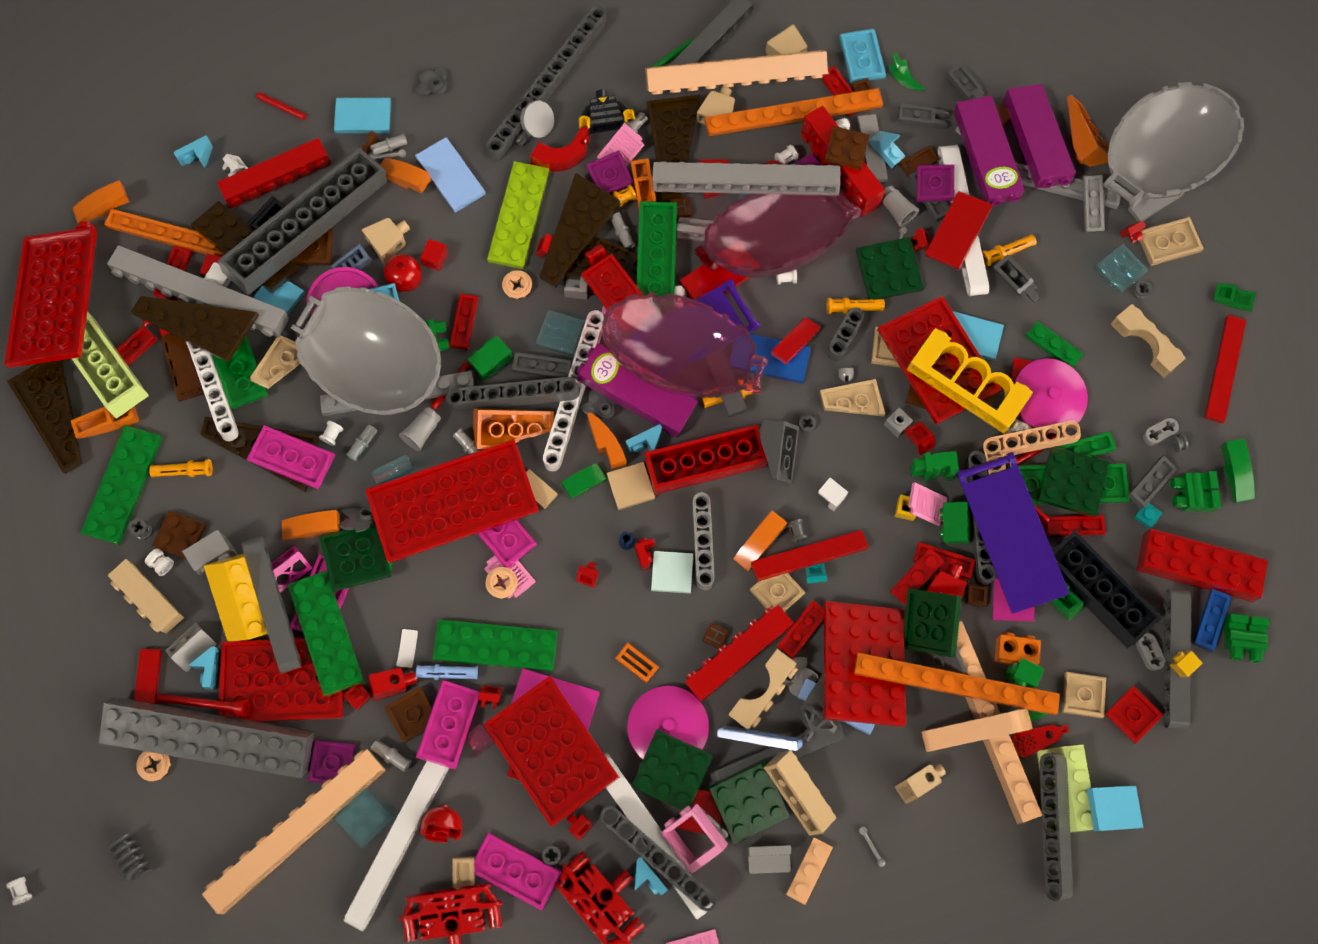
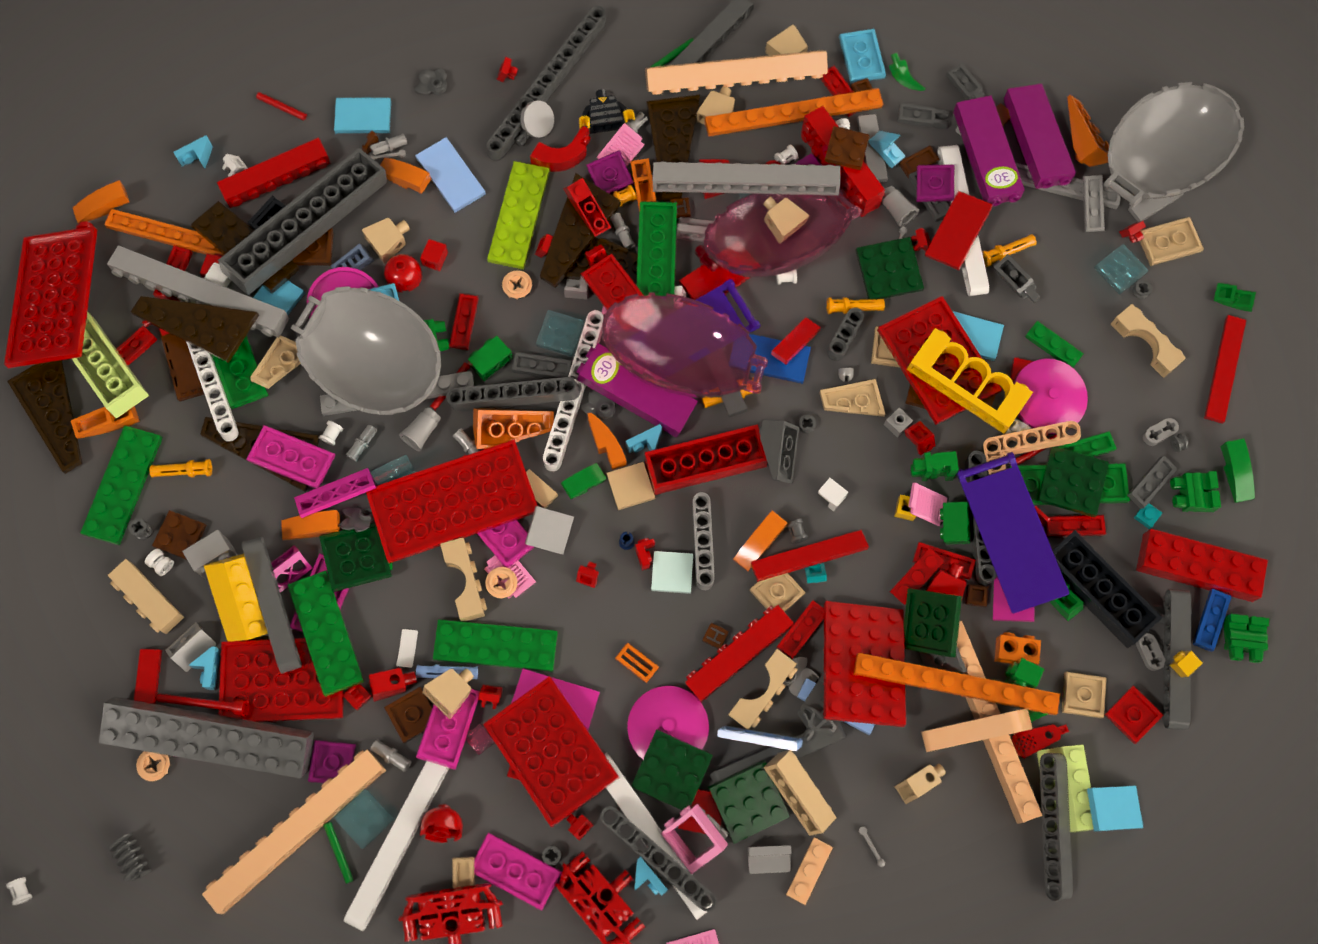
none -> dark pink fence [294,468,376,518]
none -> green bar [323,822,354,884]
none -> tan torso [423,668,474,719]
none -> tan arch [440,538,487,622]
none -> red tile [497,57,518,82]
none -> light grey tile [525,506,574,554]
none -> red slope [563,178,611,237]
none -> tan torso [763,197,809,244]

